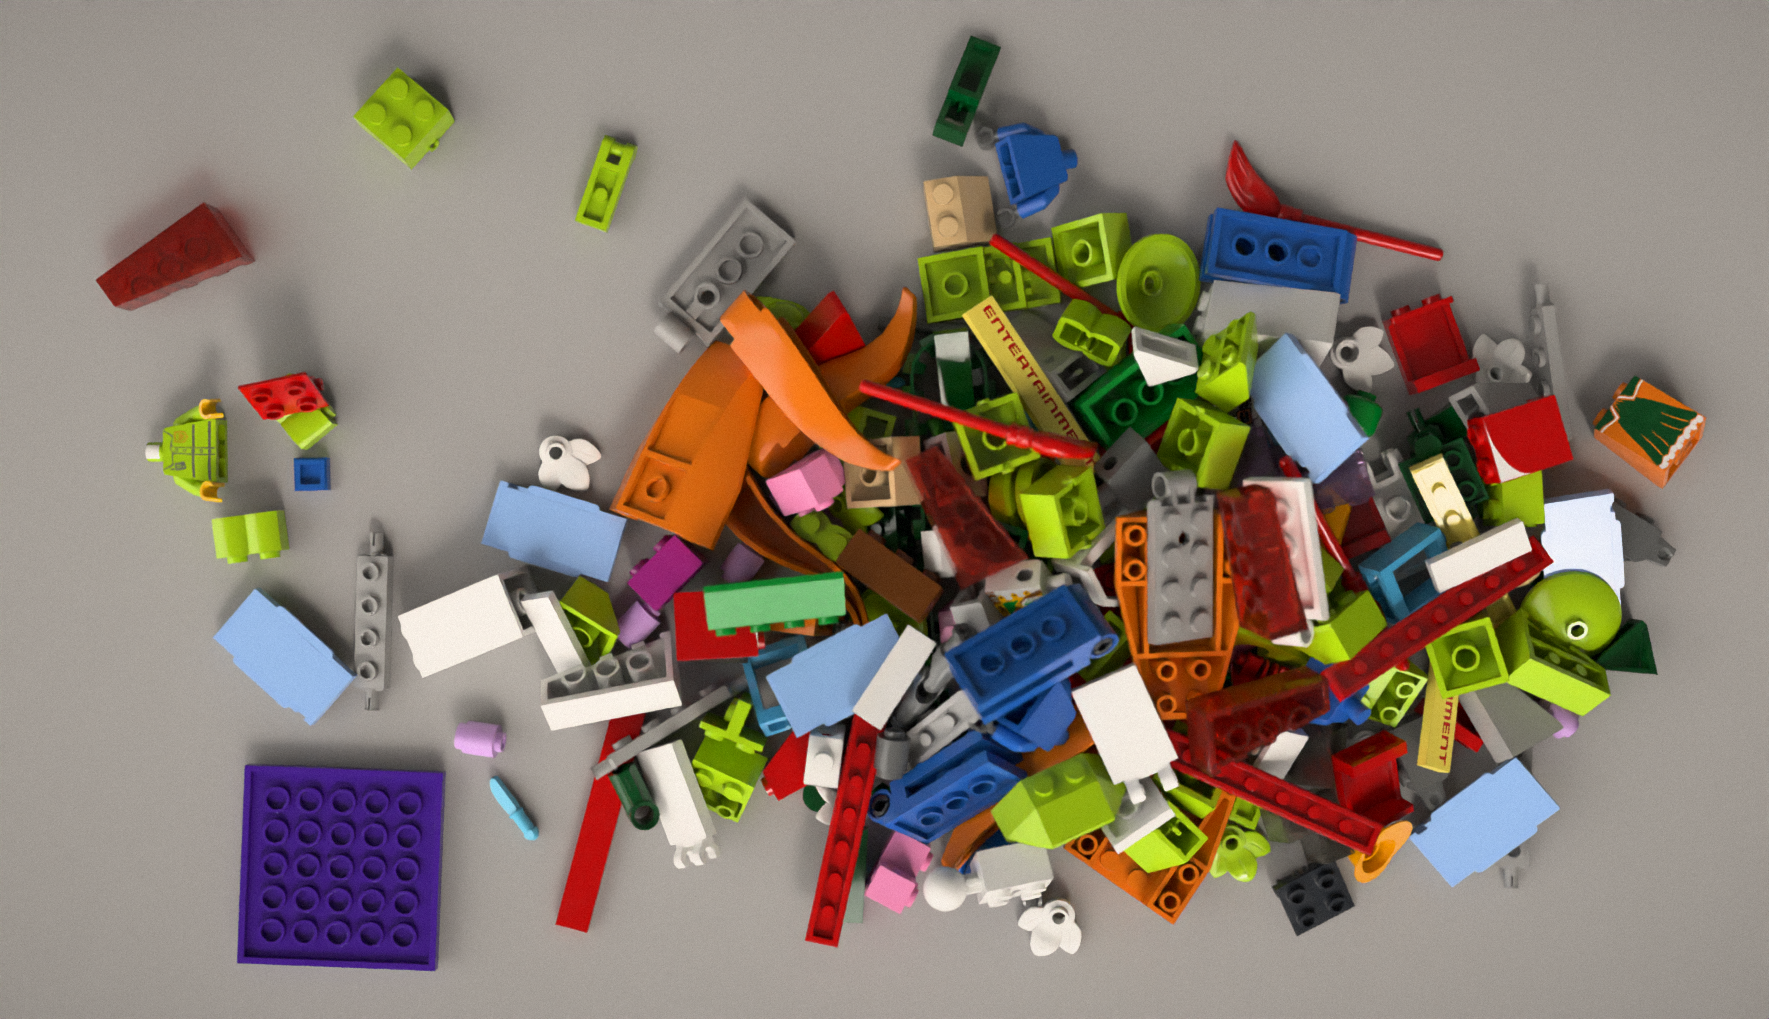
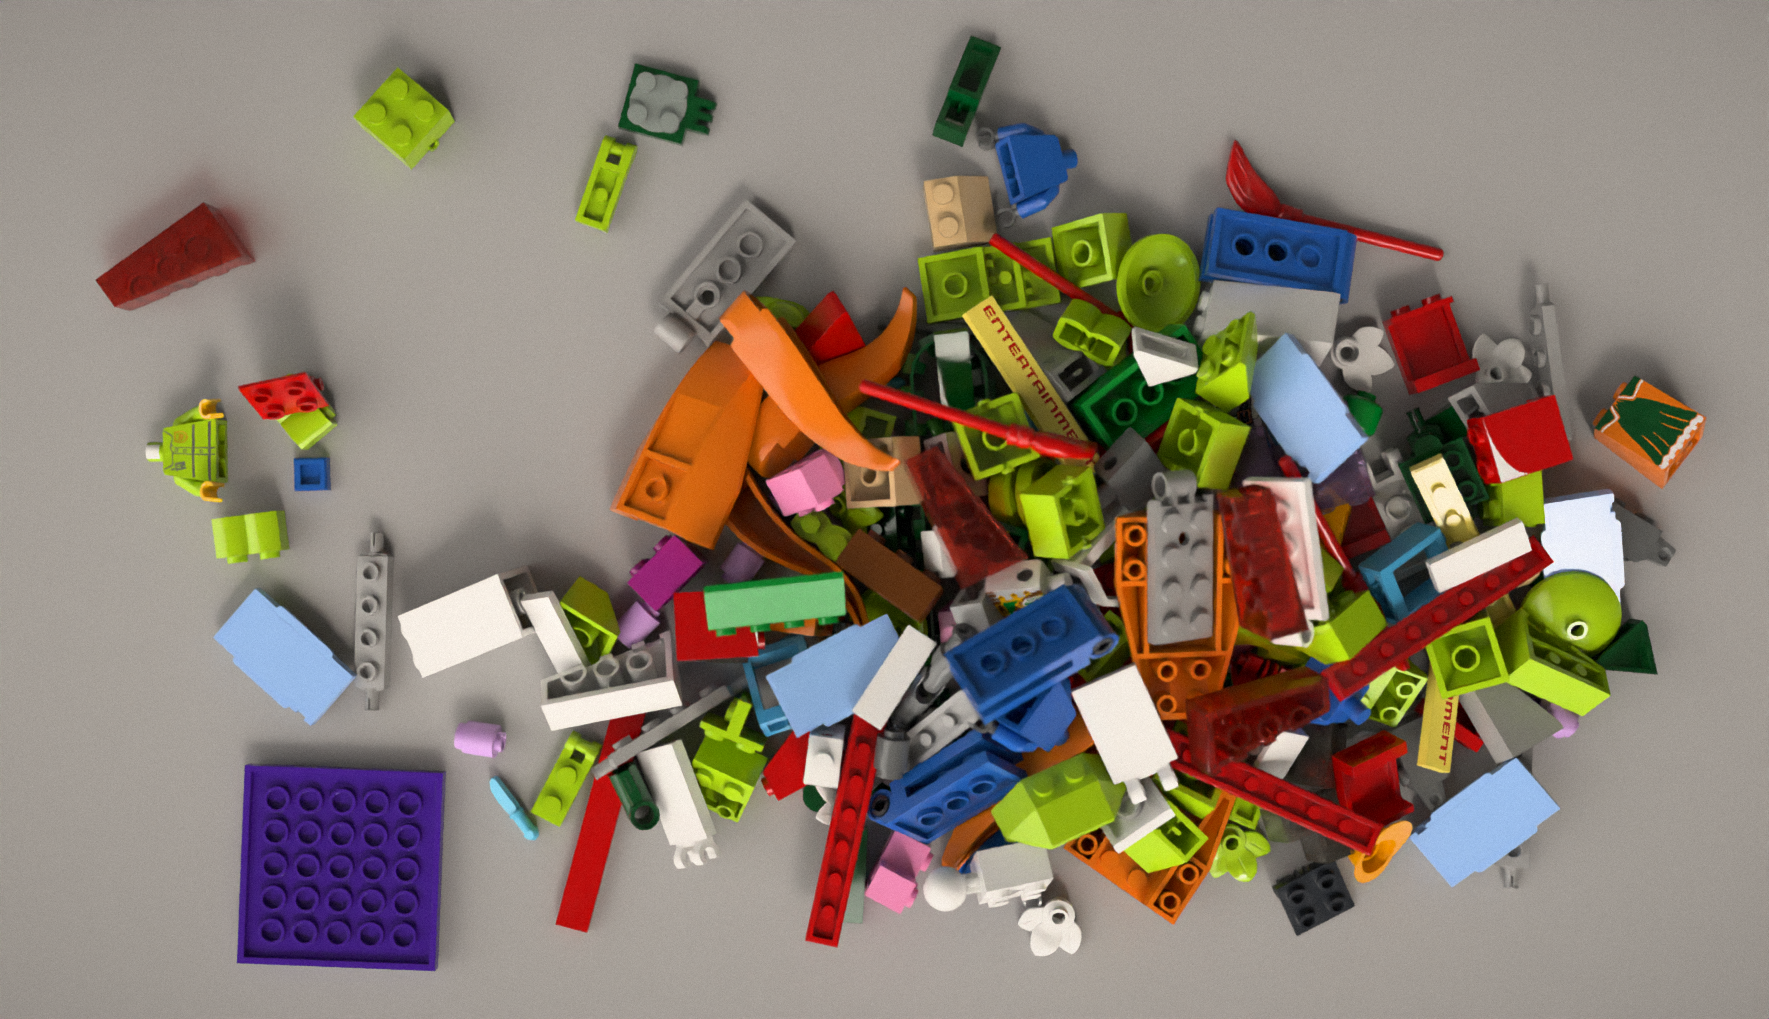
light blue piece [481,480,628,582] -> none
white plate [538,435,601,491] -> none
none -> lime plate [531,730,603,827]
none -> piece [618,63,717,146]

